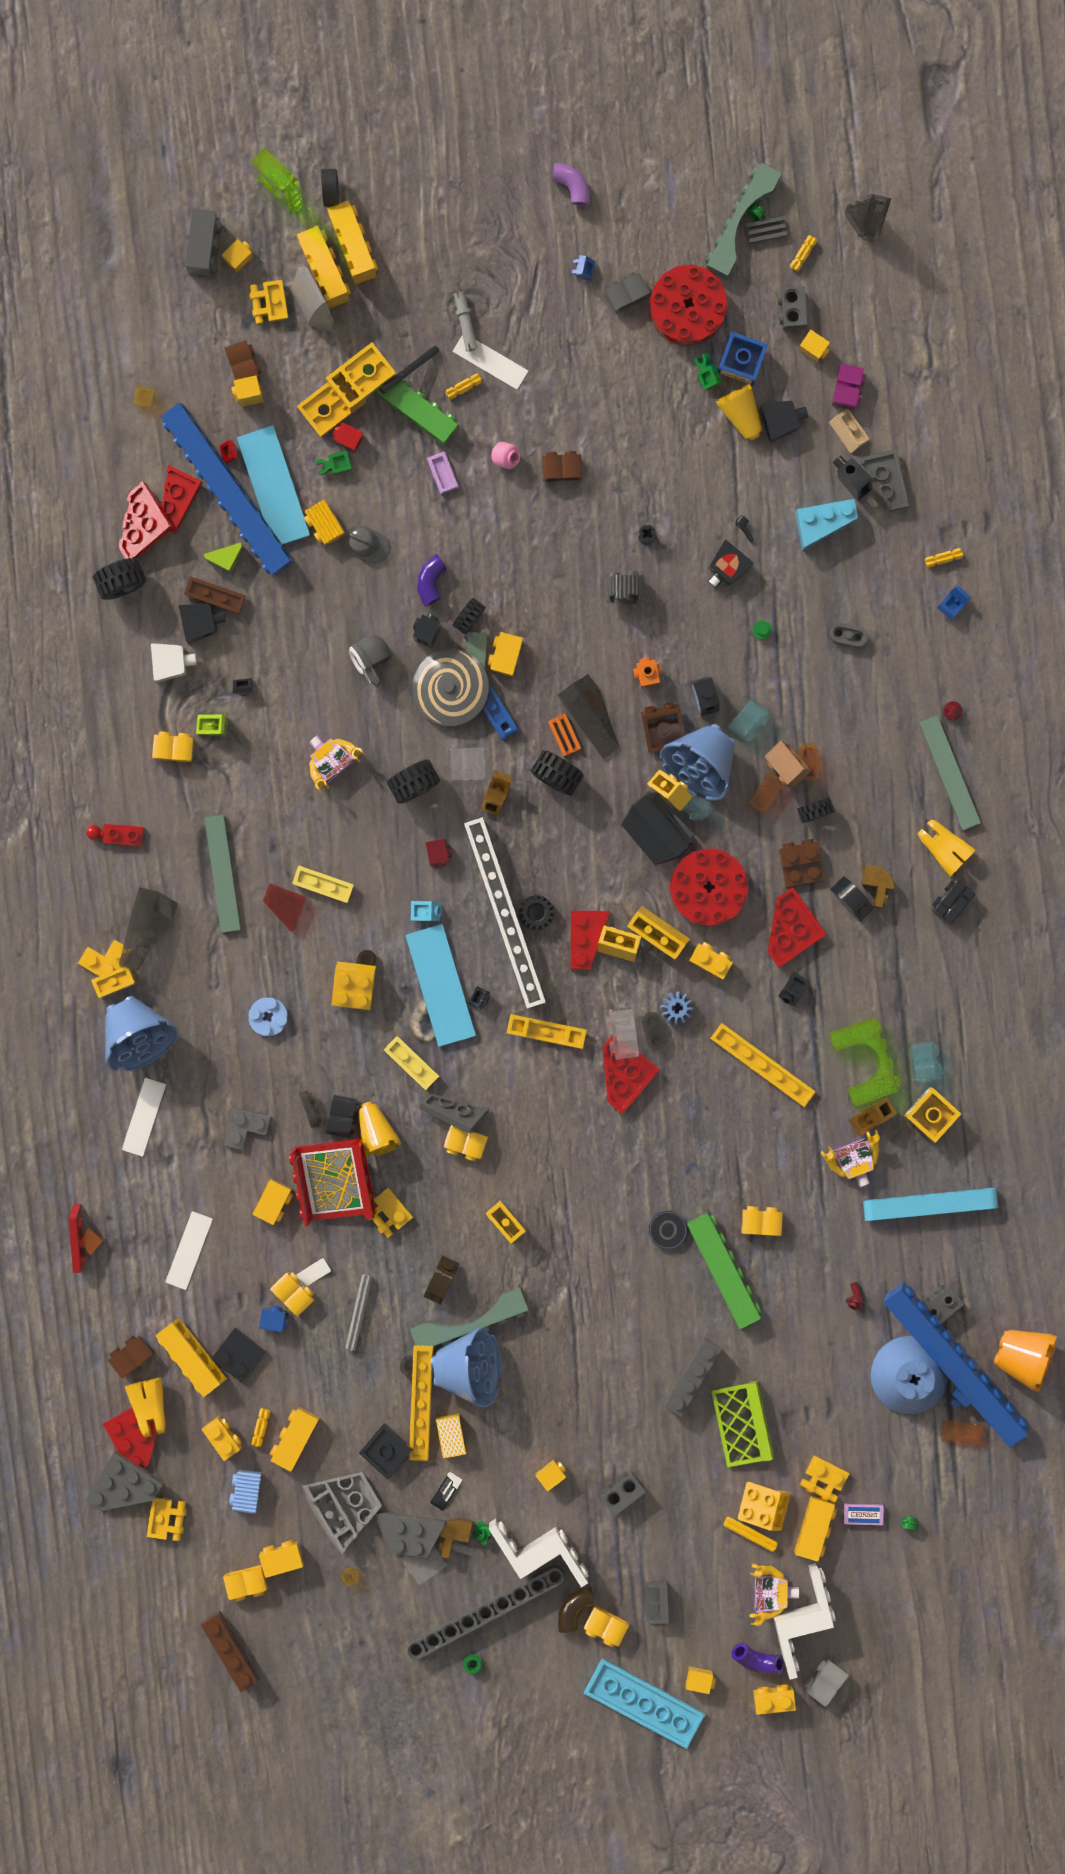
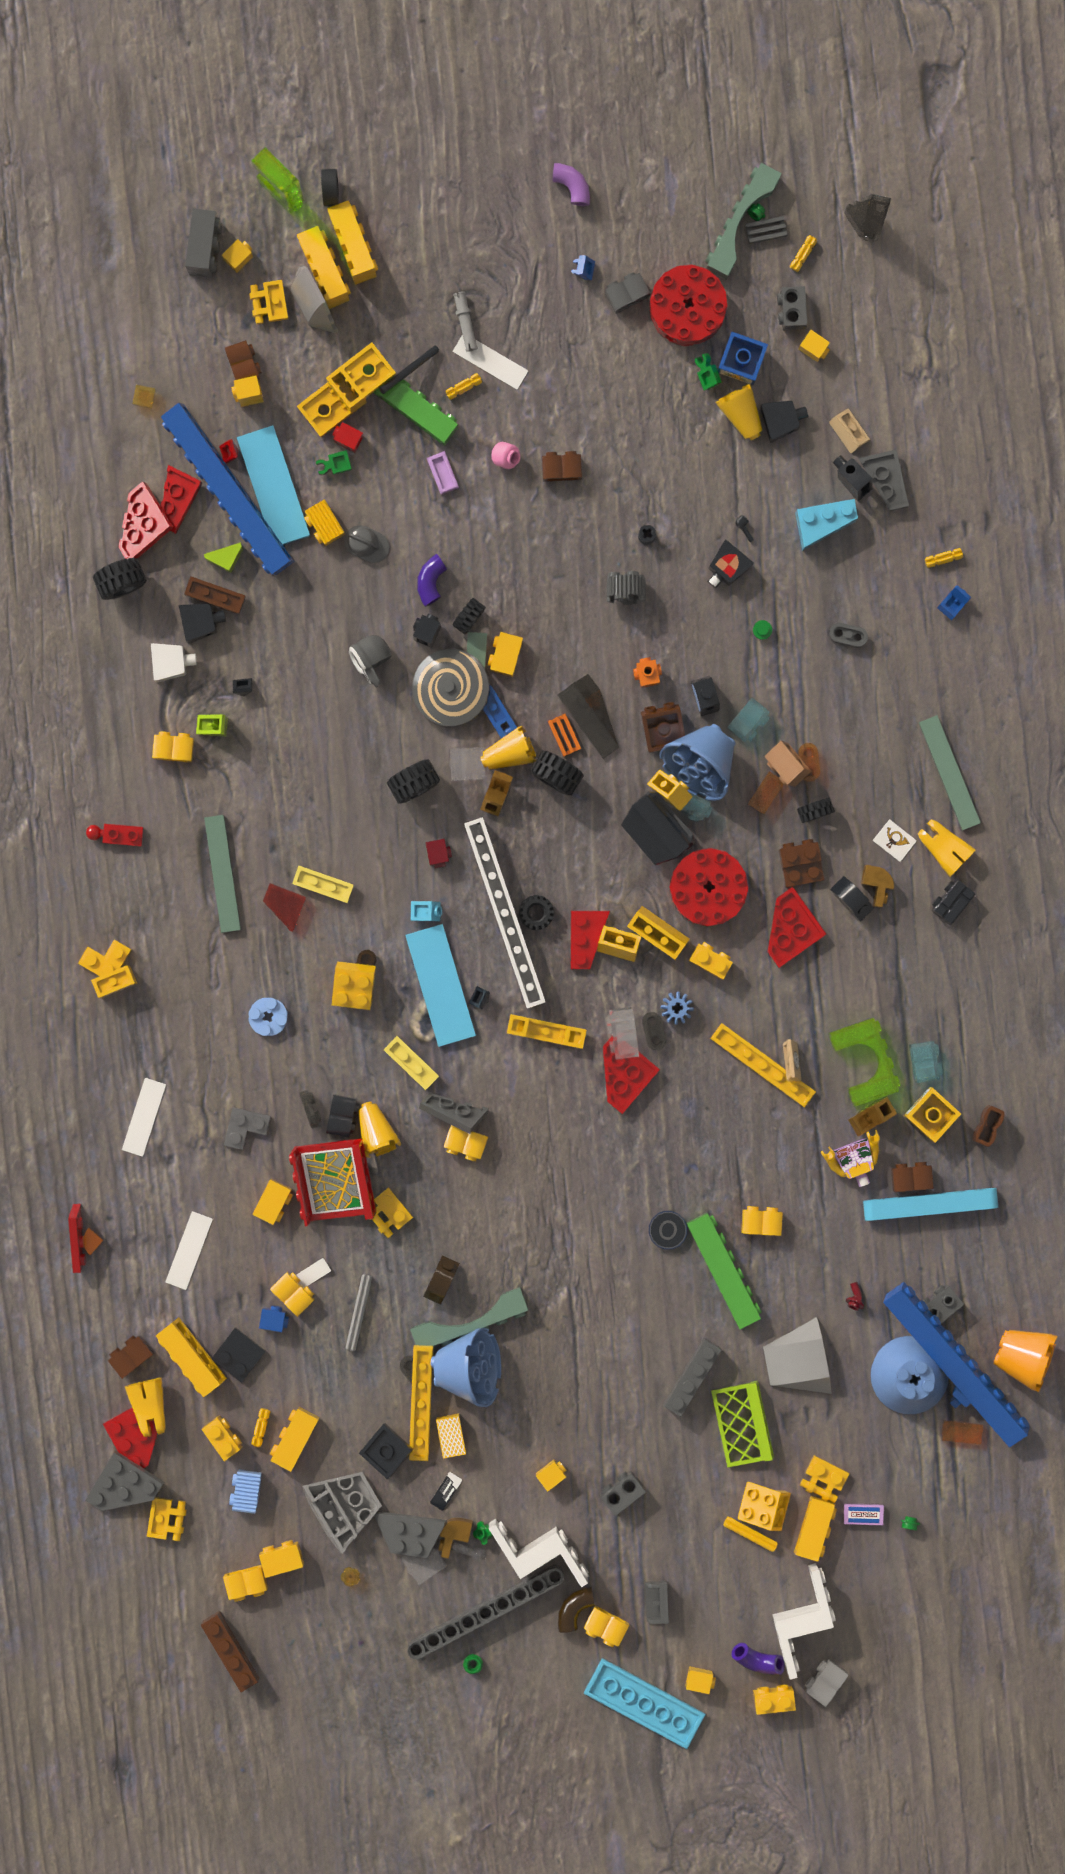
medium blue cone [105,996,179,1072] -> none
clear smoke wedge [119,887,178,971] -> none
torso [309,735,366,793] -> none
yellow brick [486,1200,526,1243] -> none
torso [749,1564,799,1626] -> none
black bracket [778,972,810,1006] -> none
magenta piece [832,364,866,410] -> none
dark red plate [943,701,963,721] -> none
none -> yellow cone [481,726,536,770]
none -> light grey wedge [763,1317,832,1394]
none -> tan slope [783,1039,801,1081]
none -> white sticker [873,819,917,862]
none -> reddish brown brick [891,1162,934,1192]
none -> reddish brown brick [973,1105,1004,1147]

